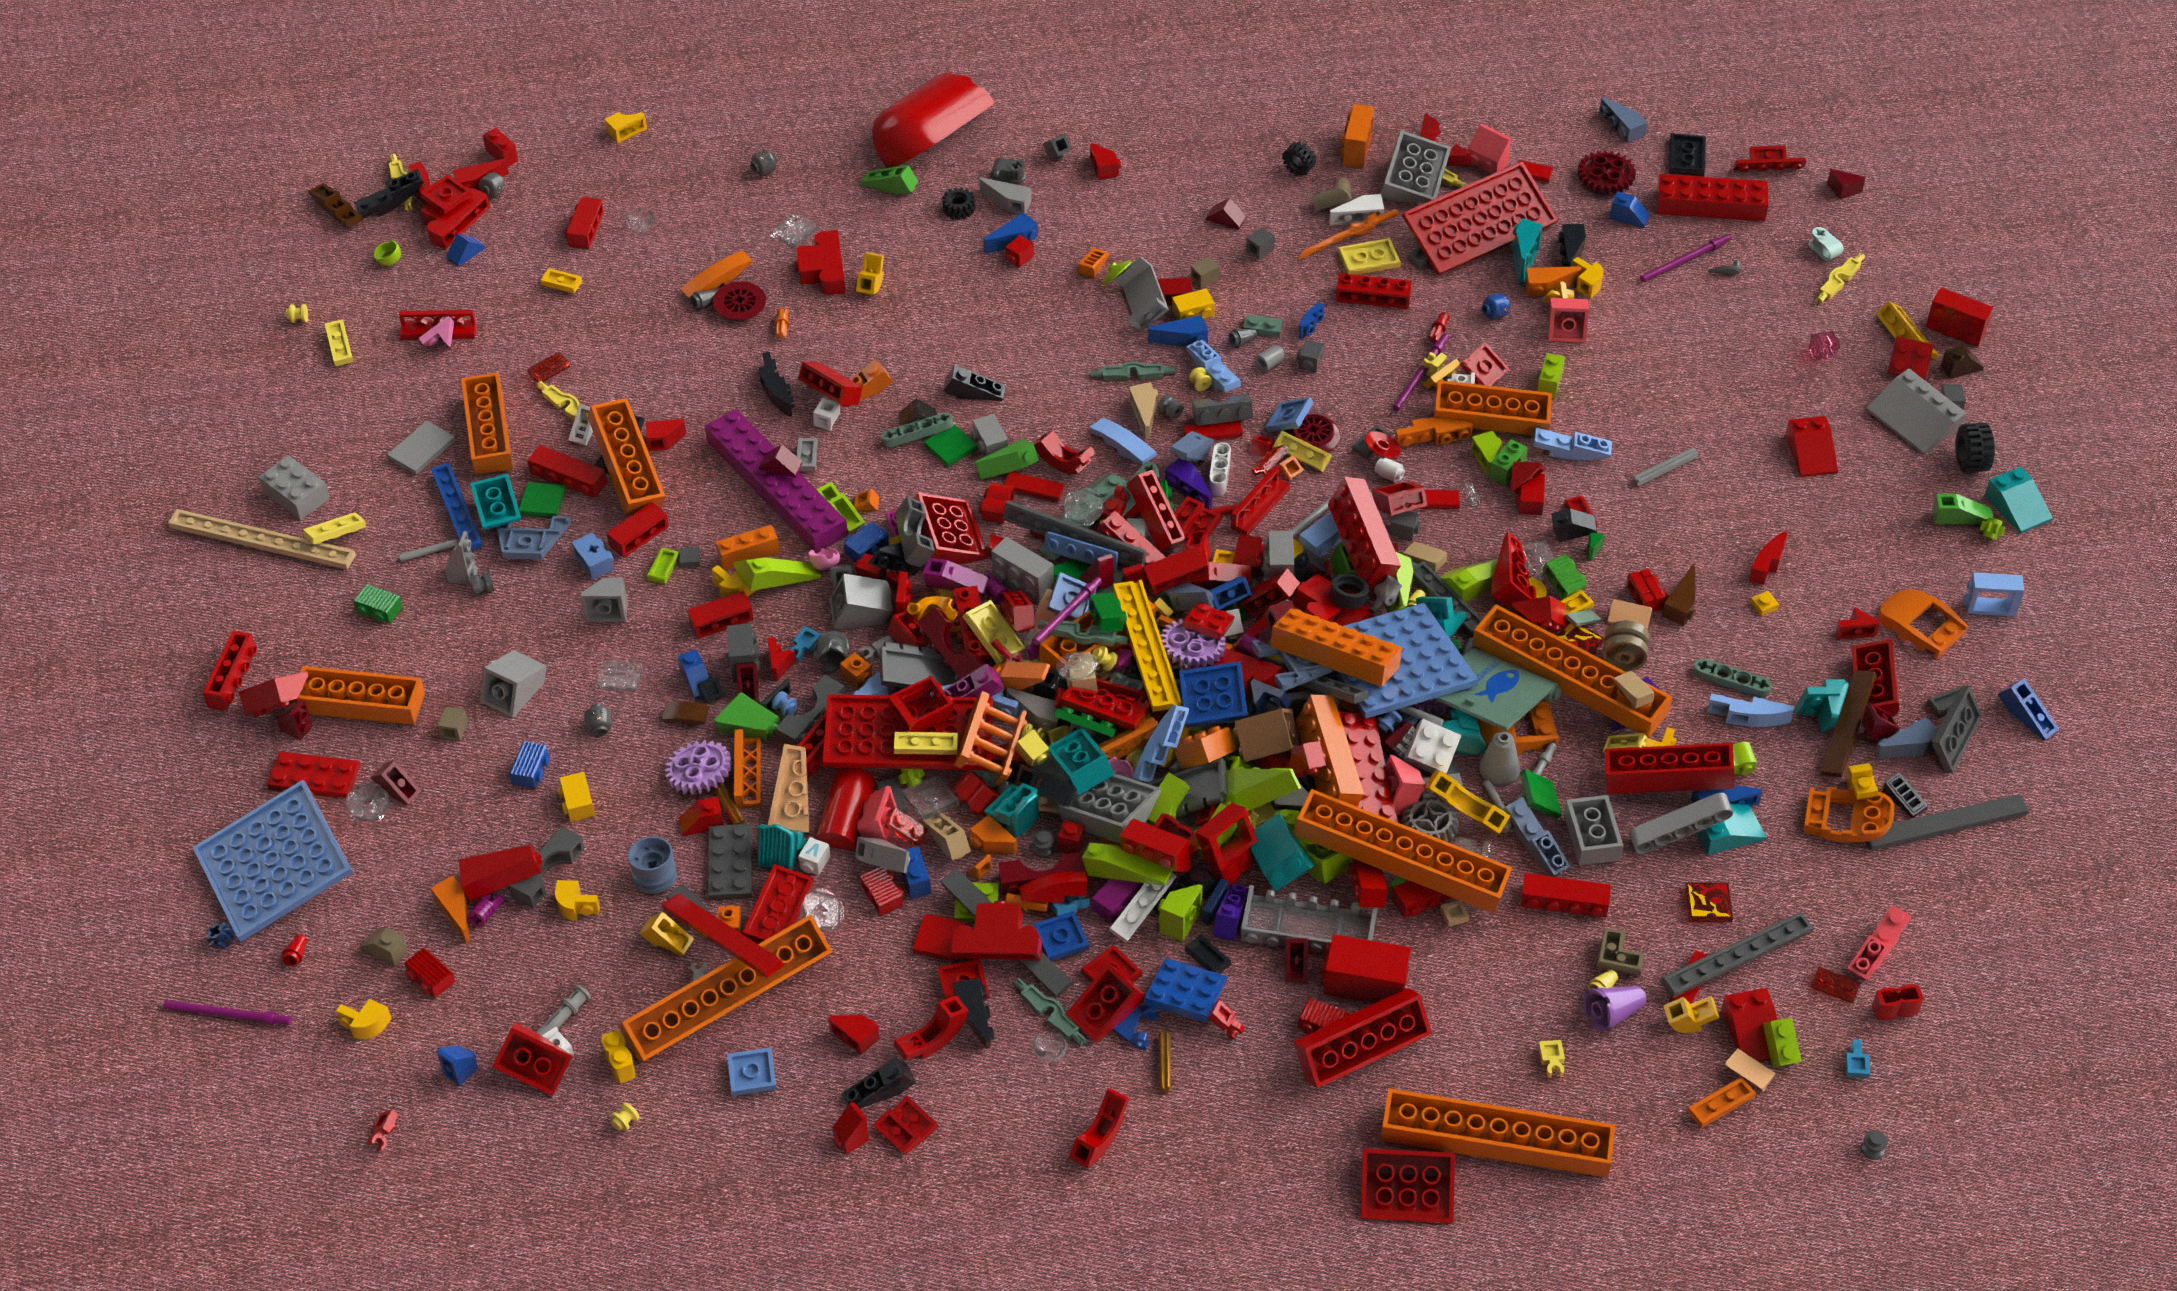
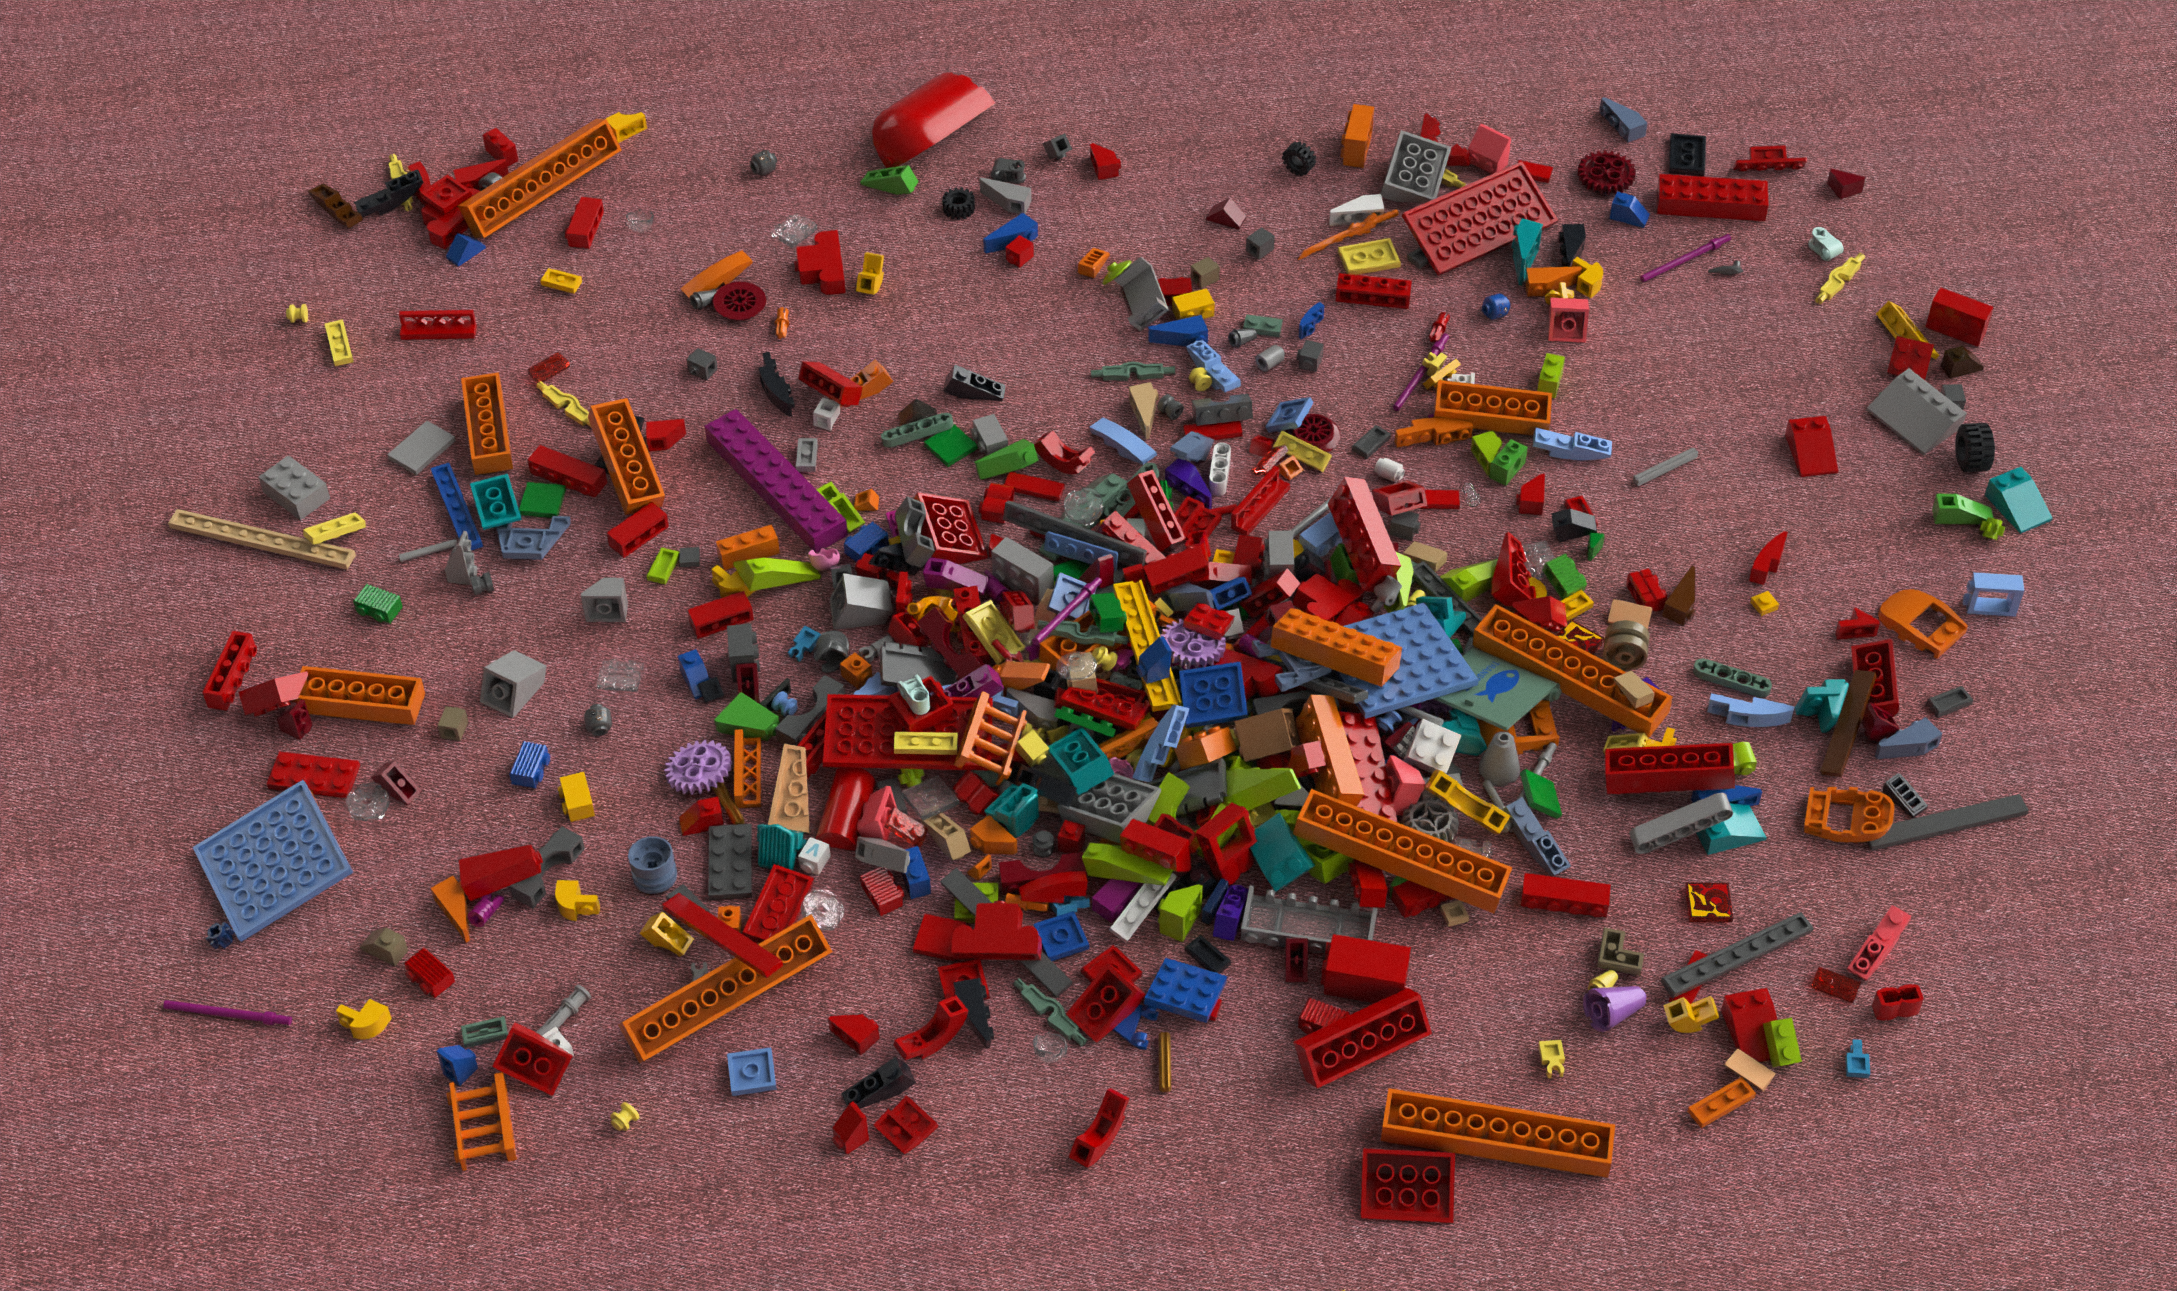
red cone [281,934,308,967] -> none
red plate [367,1109,399,1152] -> none
lime hair [373,240,401,267] -> none
bright pink slope [419,316,454,347] -> none
white slope [568,404,593,446] -> none
medium blue brick [572,532,614,580] -> none
yellow brick [602,1030,636,1084] -> none
reddish brown slope [662,701,709,726] -> none
dark red slope [759,444,802,478] -> none
red slope [767,637,795,681] -> none
red plate [1100,485,1127,518] -> none
red plate [1207,1000,1245,1040] -> none
dark blue slope [1251,679,1292,714] -> none
dark tan brick [1312,177,1352,211] -> none
black tyre [1329,573,1369,609] -> none
red dish [1365,431,1401,459] -> none
tile [1459,342,1510,386] -> none
red slope [1511,462,1547,494] -> none
light grey brick [1564,795,1623,866] -> none
sand green piece [1565,609,1601,627] -> none
clear pink brick [1808,331,1840,361] -> none
yellow brick [1846,763,1878,800] -> none
dark grey wheel [1861,1130,1888,1160] -> none
dark grey plate [1932,686,1982,773] -> none
blue slope [1997,678,2059,741] -> none
none -> orange fence [446,1072,517,1171]
none -> orange brick [458,119,622,238]
none -> sand green tile [461,1016,508,1048]
none -> dark grey brick [687,348,718,380]
none -> light aqua piece [897,674,930,715]
none -> blue slope [1137,636,1172,684]

